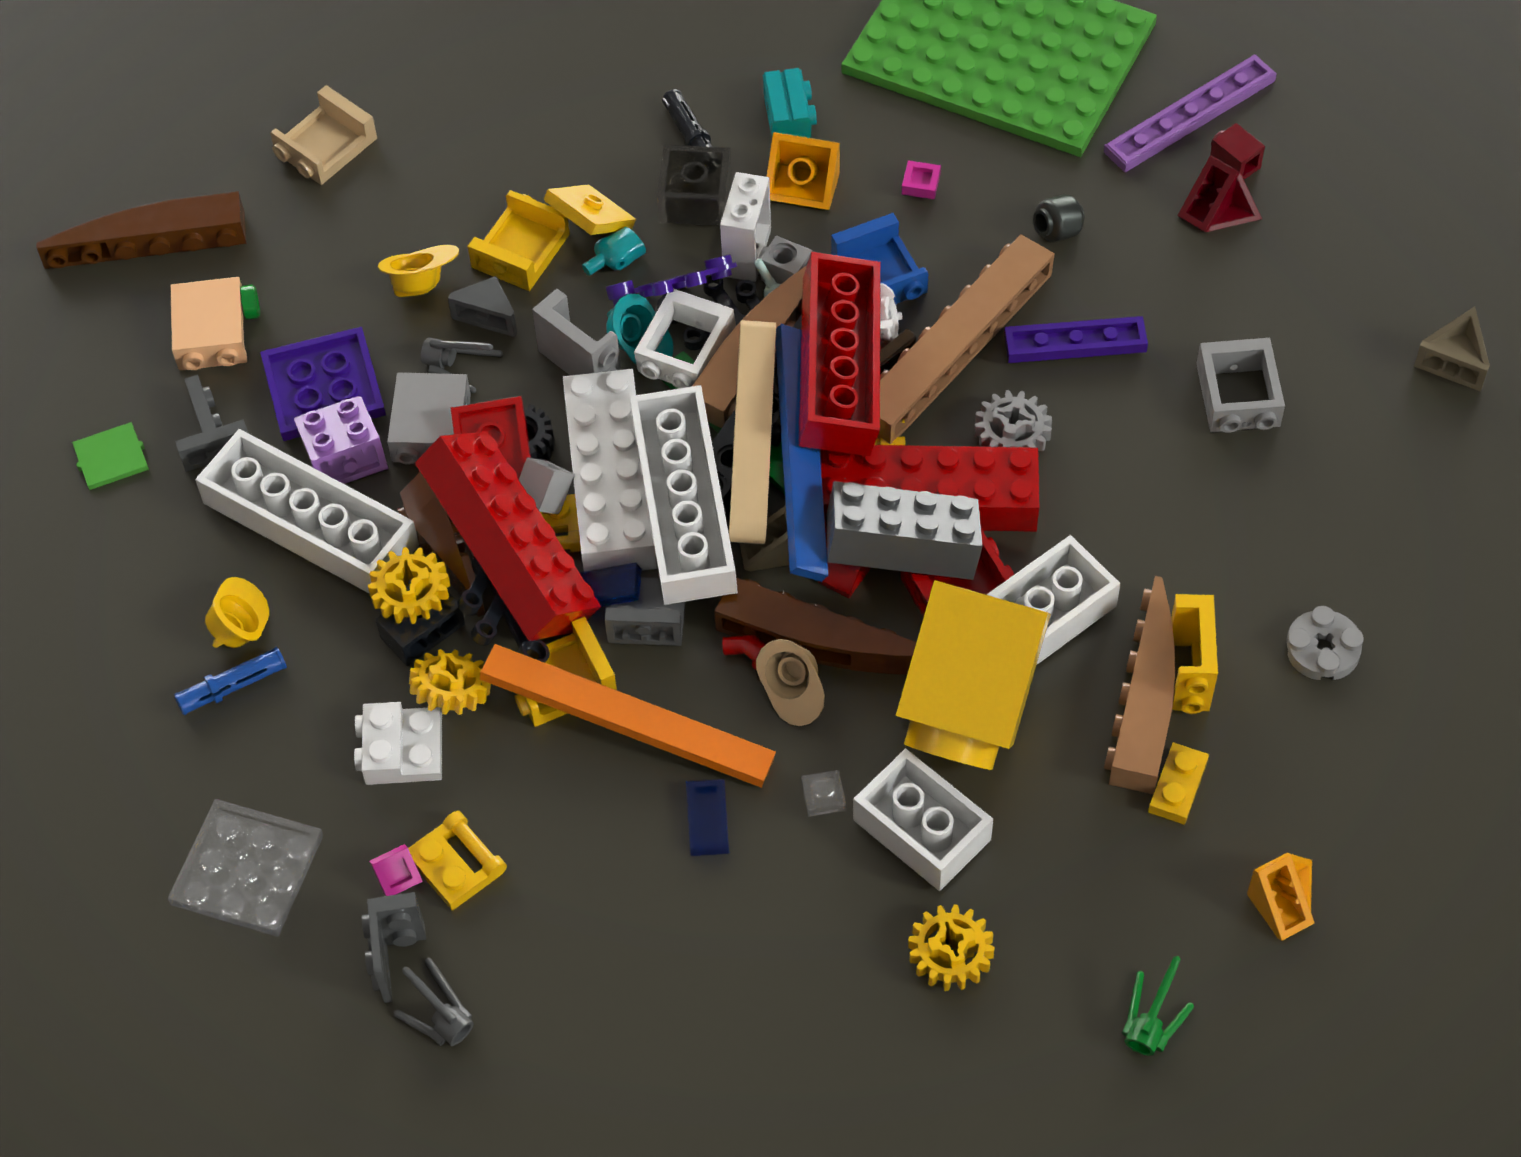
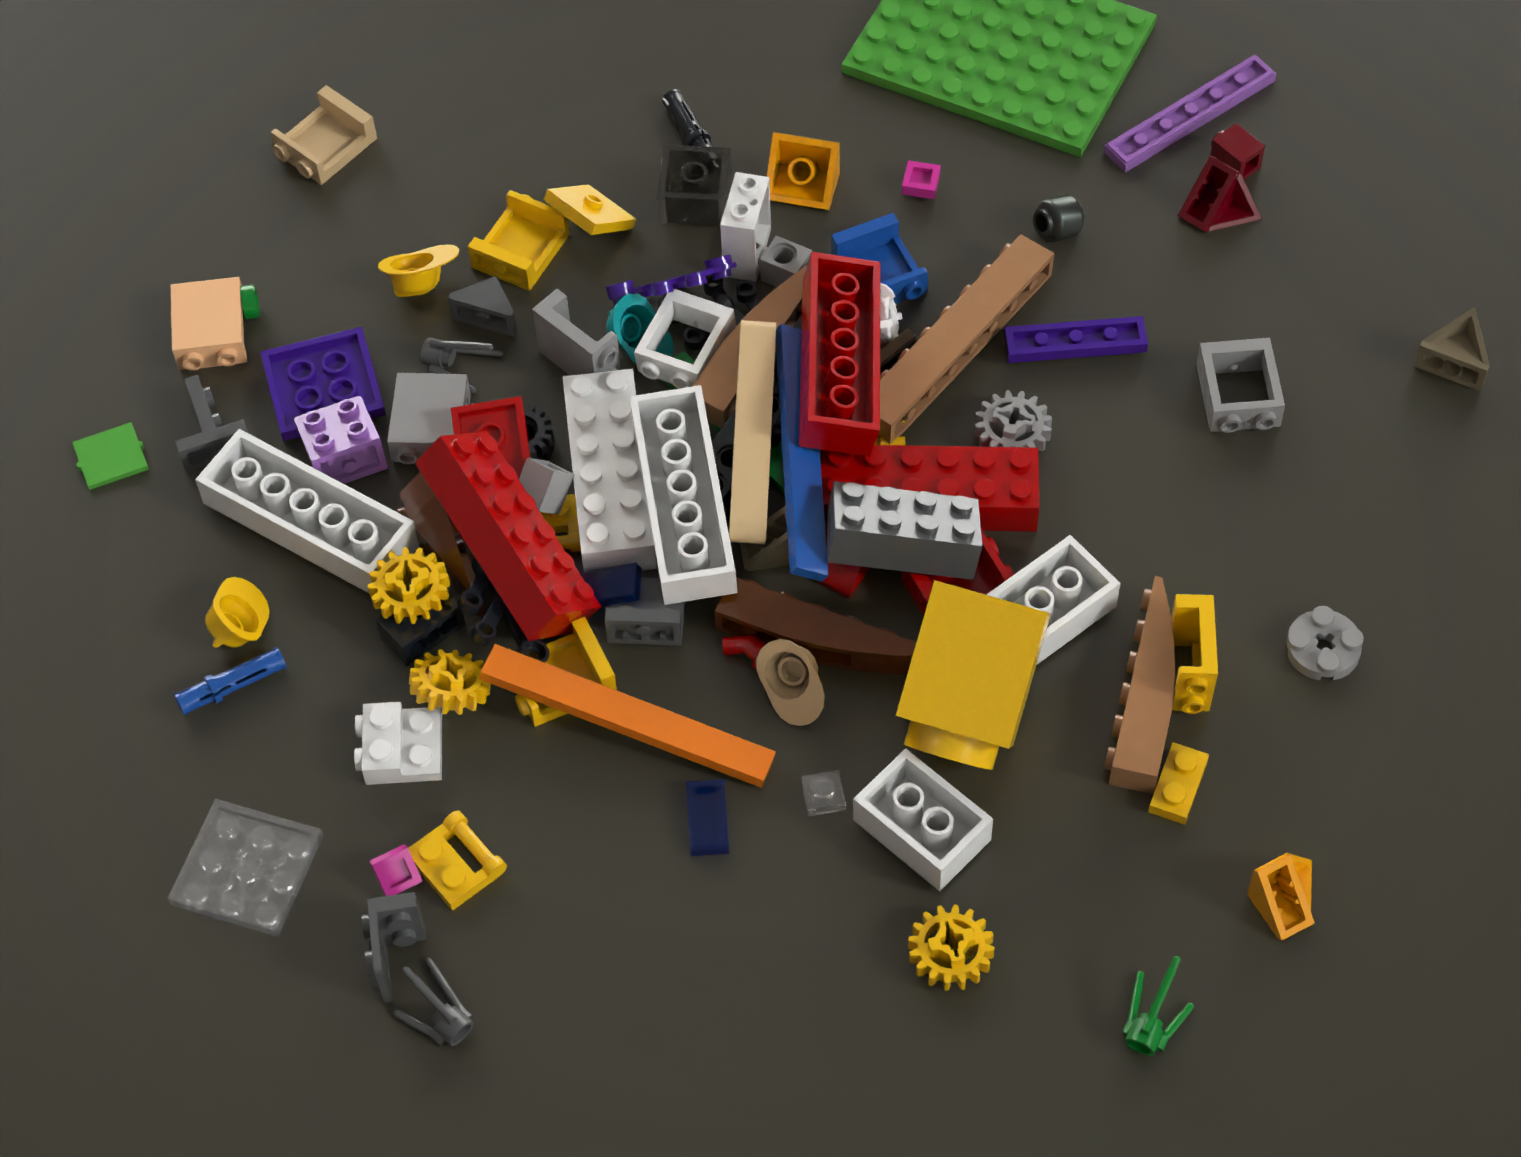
reddish brown slope [36,191,247,269] -> none
teal piece [582,227,646,276] -> none
light aqua hand [754,259,781,298] -> none
teal brick [762,68,817,138] -> none

